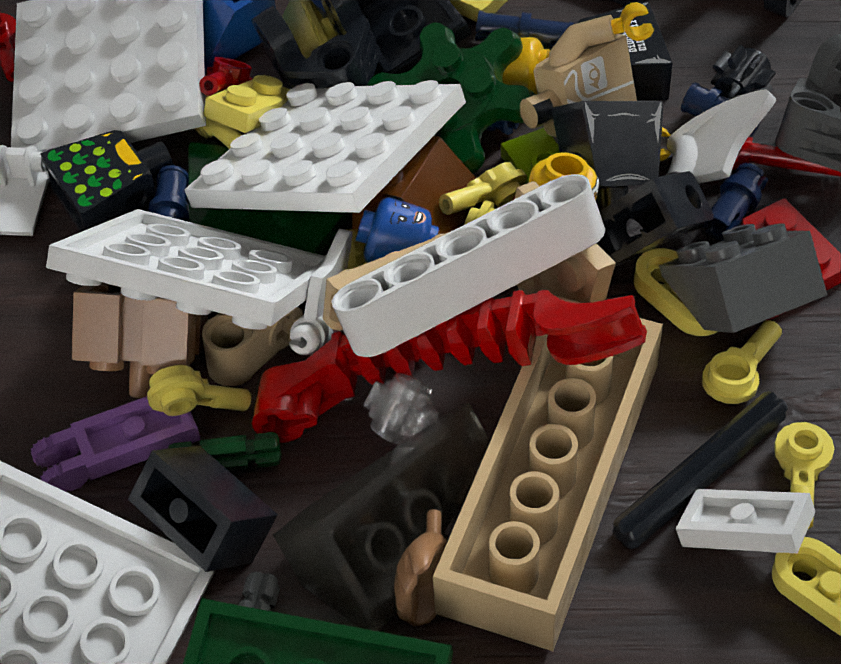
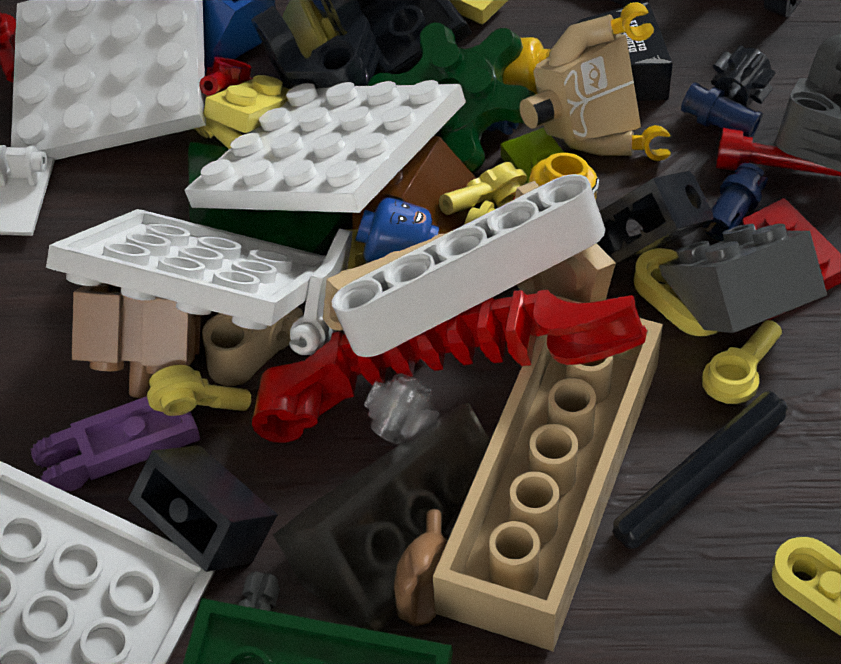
black torso [40,130,173,232] -> none
dark blue pin [148,165,189,221] -> none
dark green axle [168,432,281,471] -> none
dark blue pin [475,10,574,49] -> none
black torso [552,101,664,211] -> none
white arm [666,89,776,185] -> none
white plate [676,489,816,554] -> none
light yellow plate [774,422,835,529] -> none

